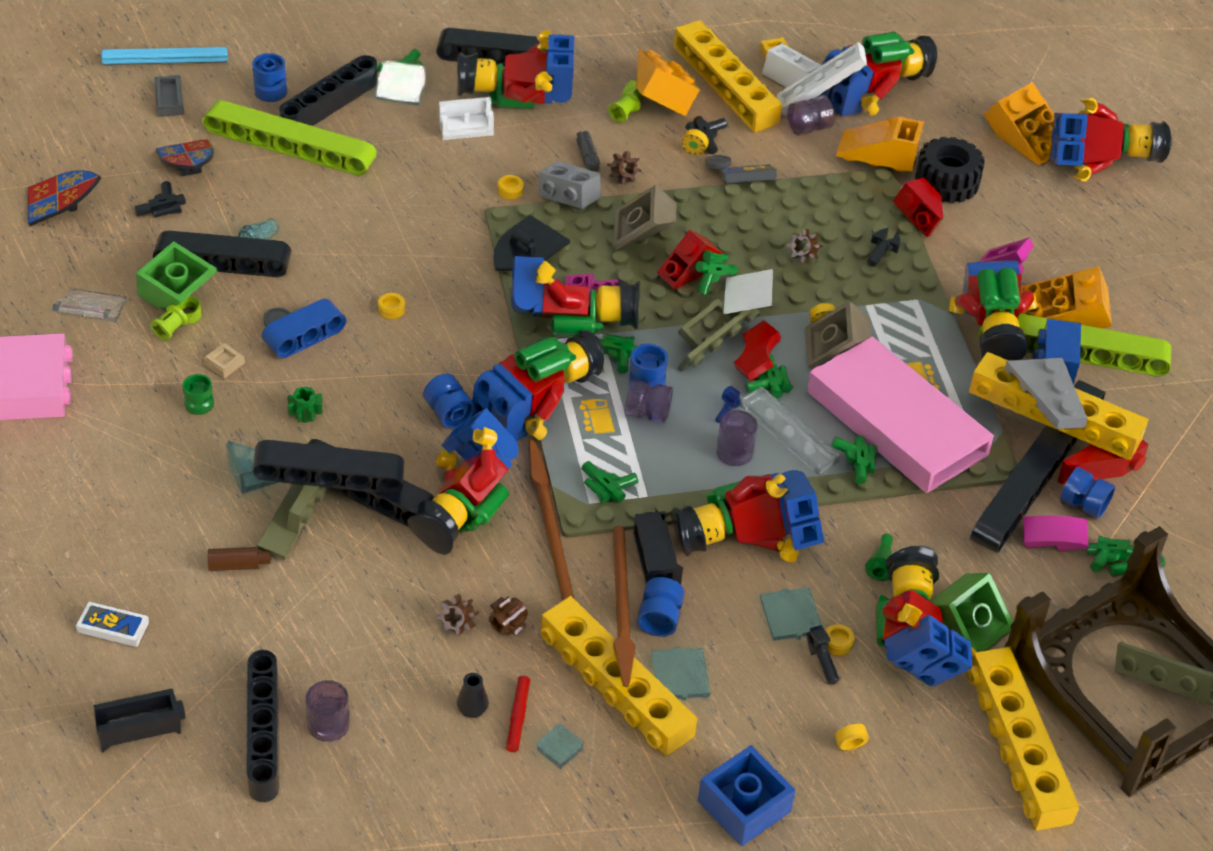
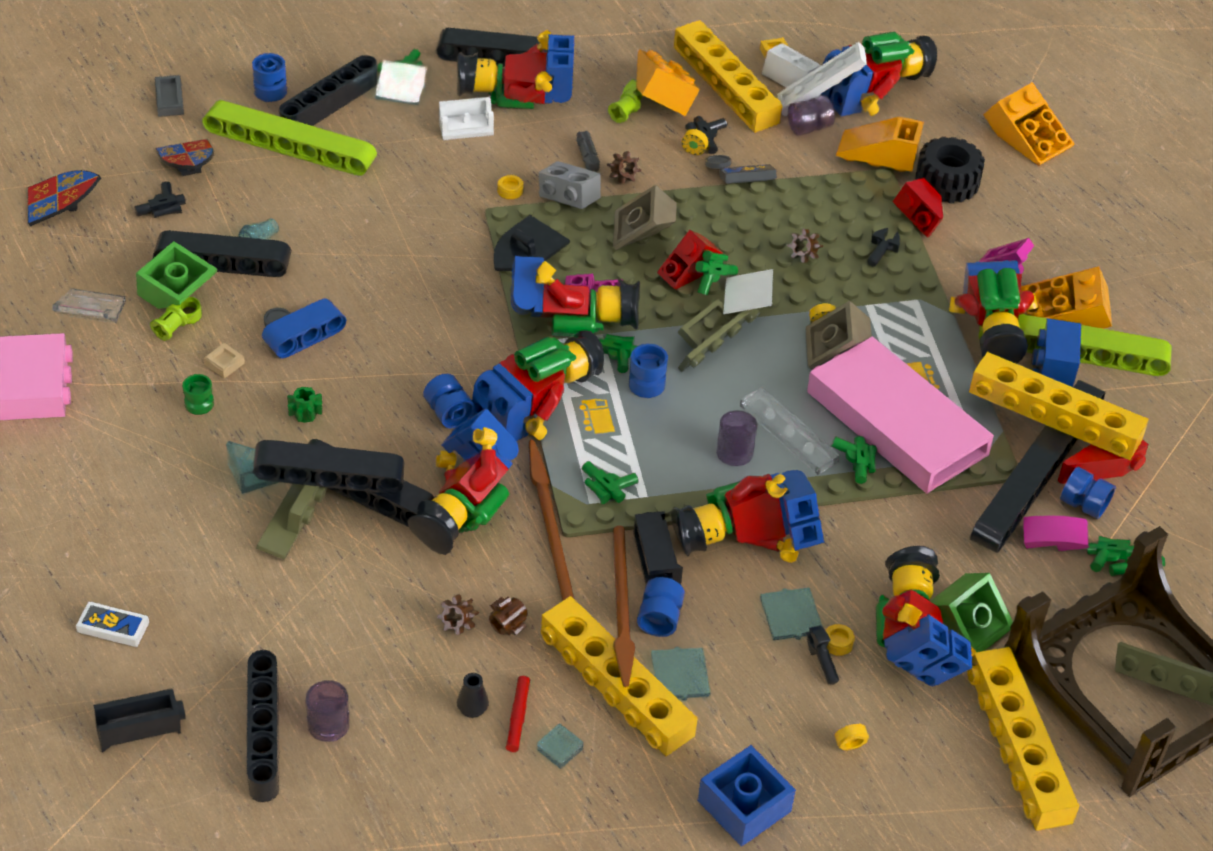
medium azure axle [101,47,228,65] -> none
reddish brown cylinder [208,547,271,571] -> none
yellow tile [377,293,406,319] -> none
clear purple wheel [625,379,673,423] -> none
clear blue hand [715,386,741,423] -> none
red tile [733,320,781,381] -> none
green piece [745,353,793,399] -> none
green cone [865,533,893,581] -> none
light grey wing [1005,358,1087,429] -> none
piece [1050,98,1172,182] -> none

